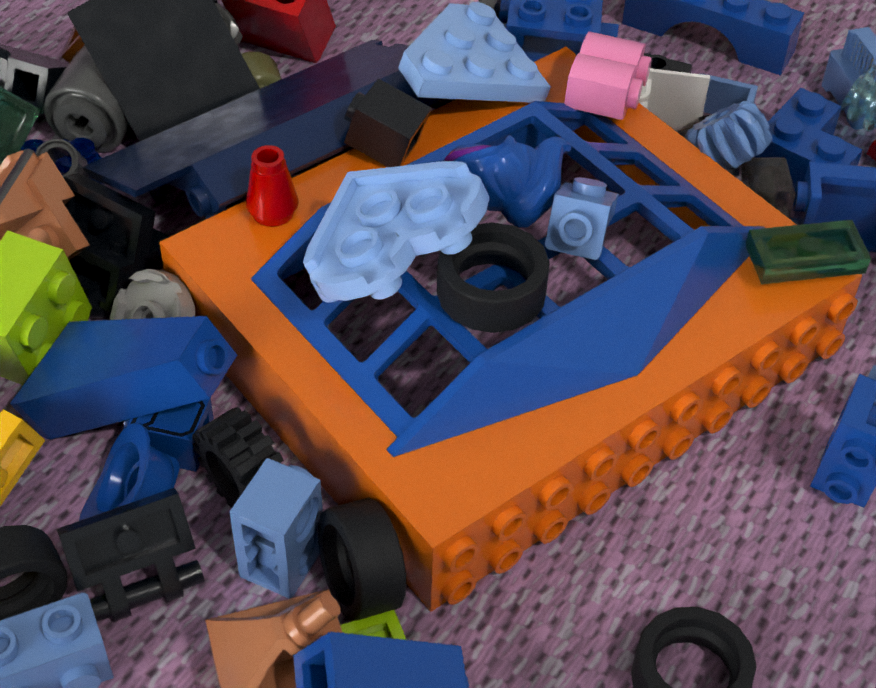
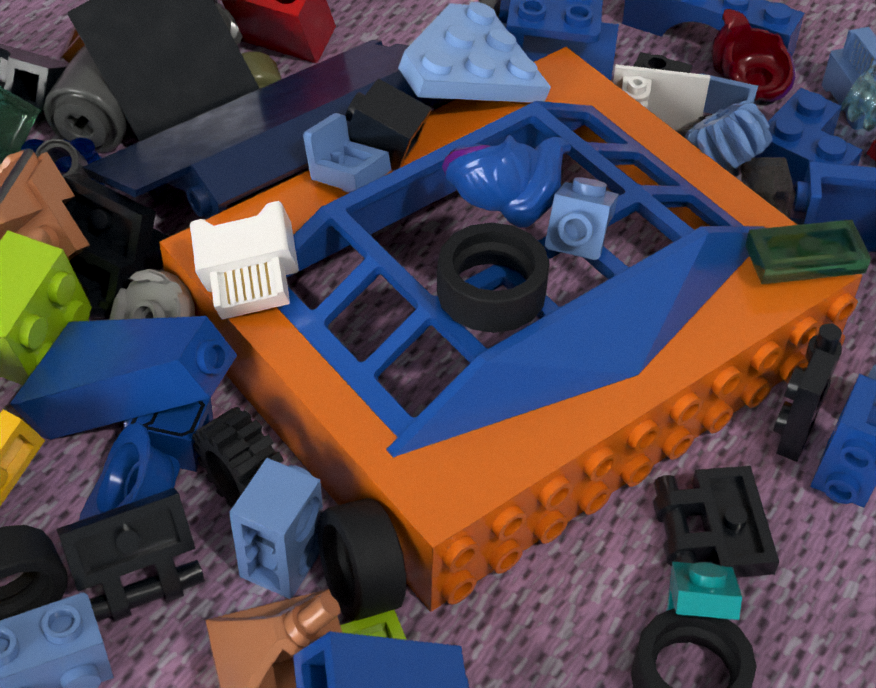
red cone [246,145,299,227] -> none
light blue plate [303,161,489,303] -> none
bright pink brick [564,31,652,120] -> none
none -> white piece [190,201,299,320]
none -> medium blue bracket [303,113,391,193]
none -> black plate [653,466,779,577]
none -> teal bracket [666,562,742,620]
none -> dark red hair [711,9,796,102]
none -> black plate [773,323,842,462]

